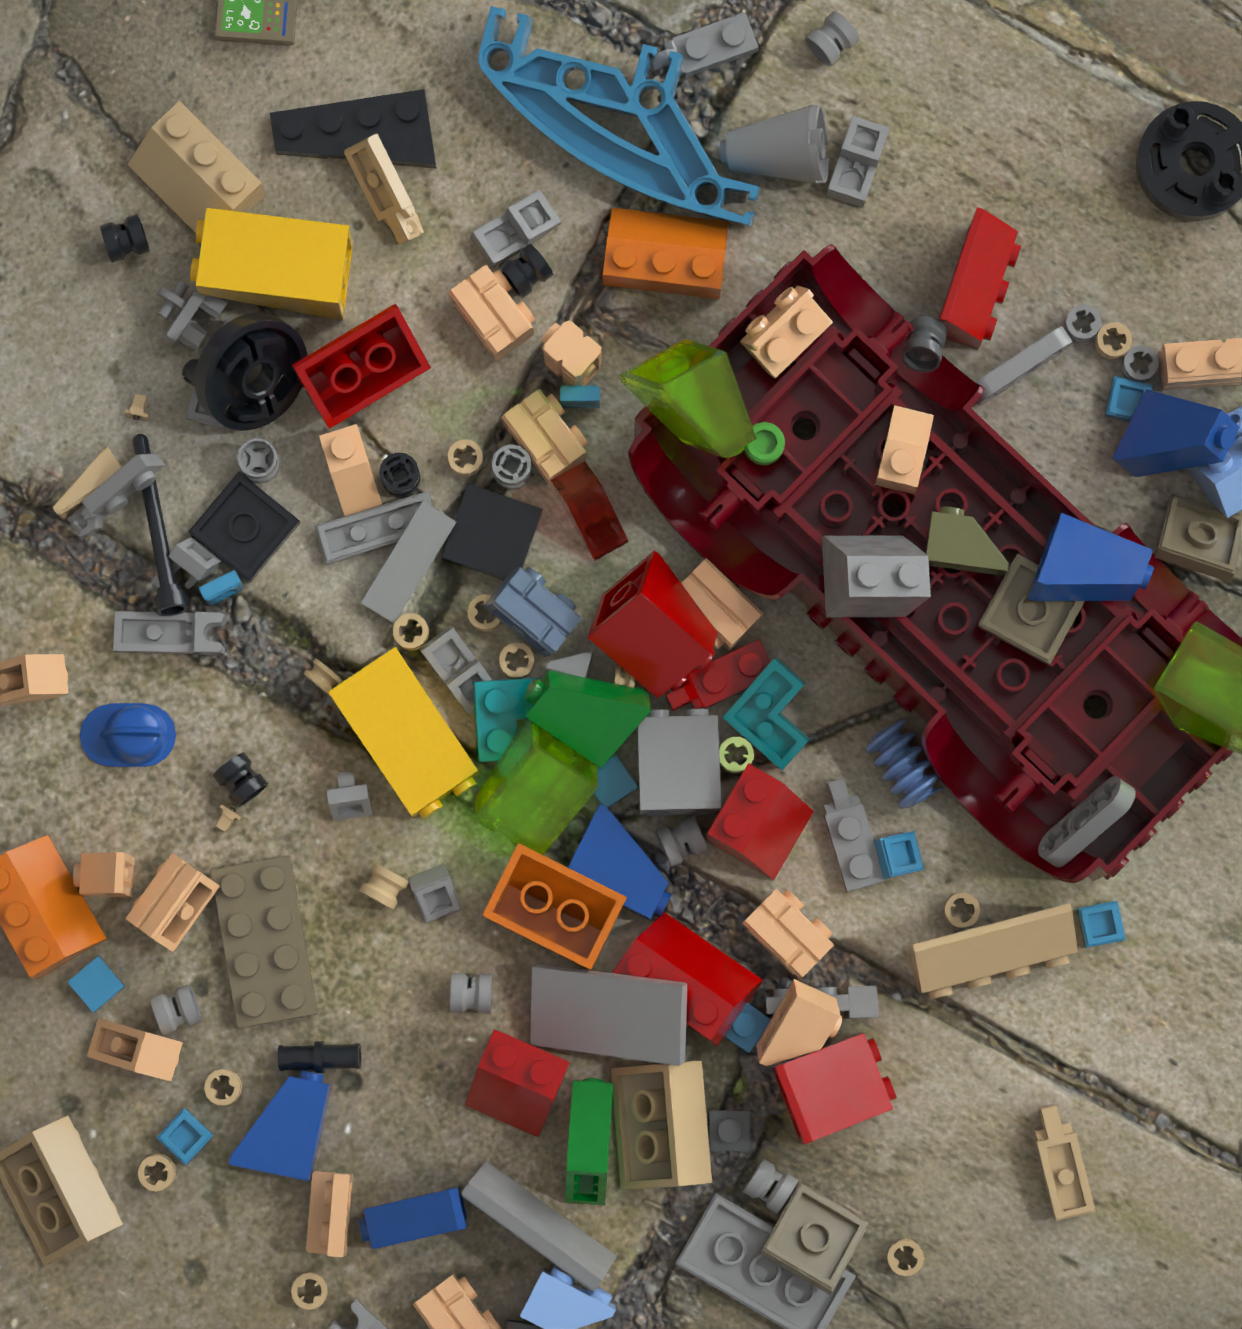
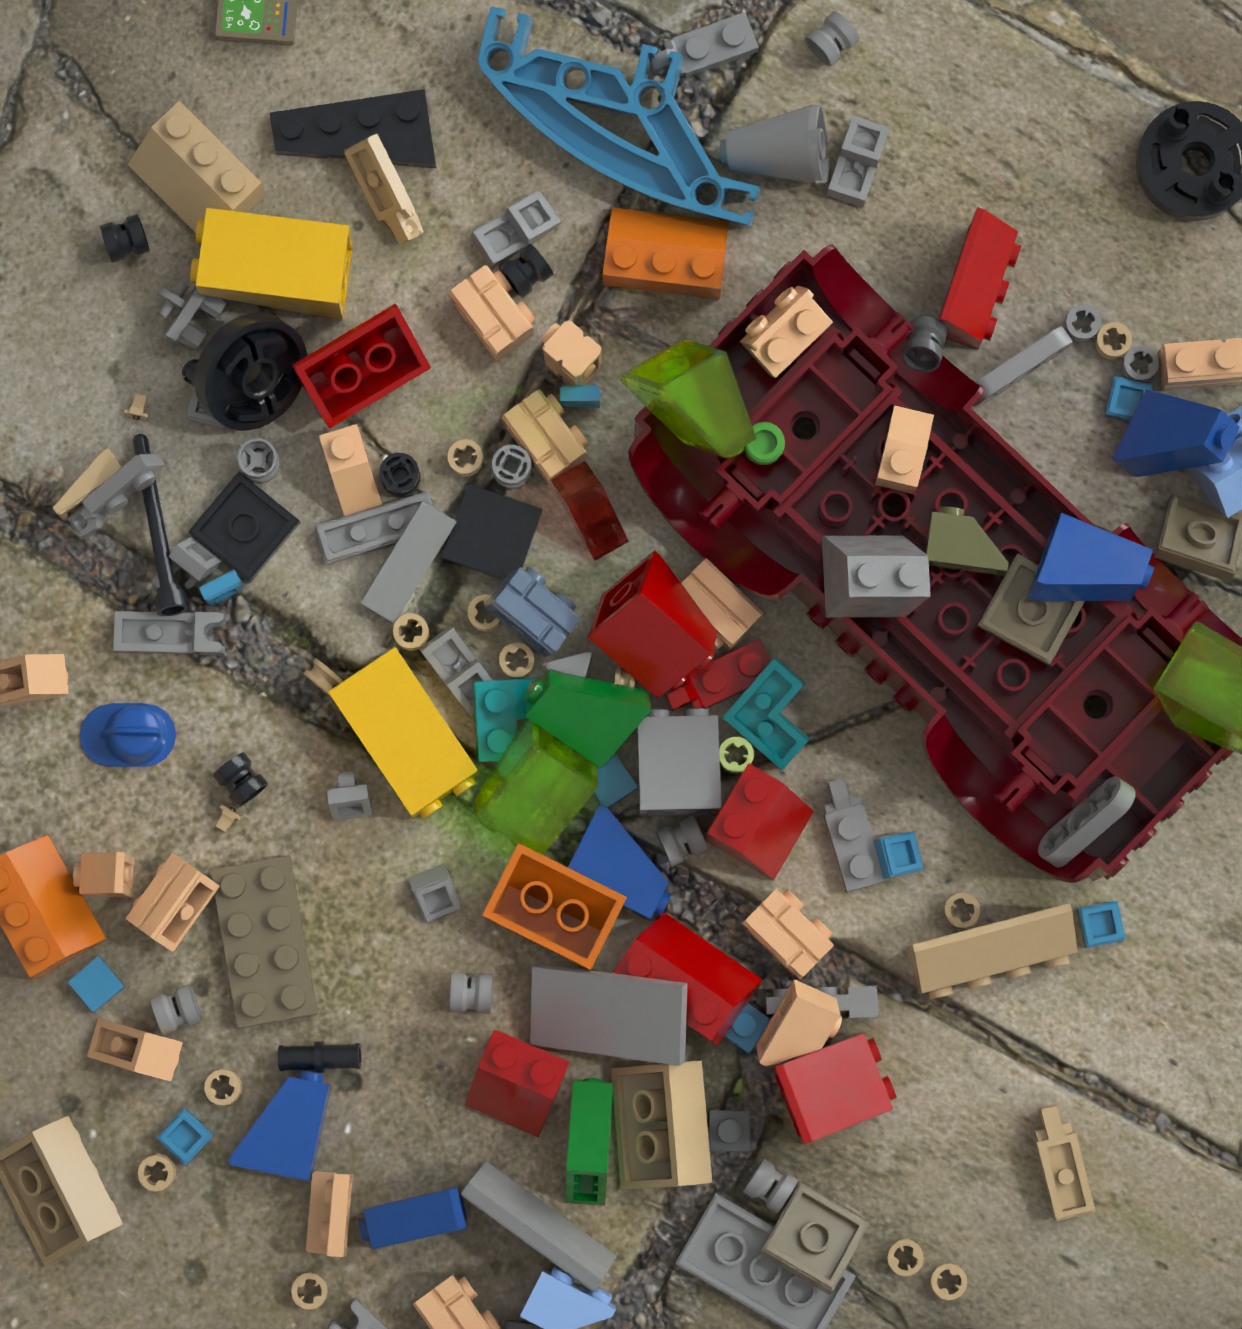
tan wheel [359,863,409,910] -> none
medium blue piece [866,717,945,809] -> none
none -> tan bush [930,1263,967,1301]

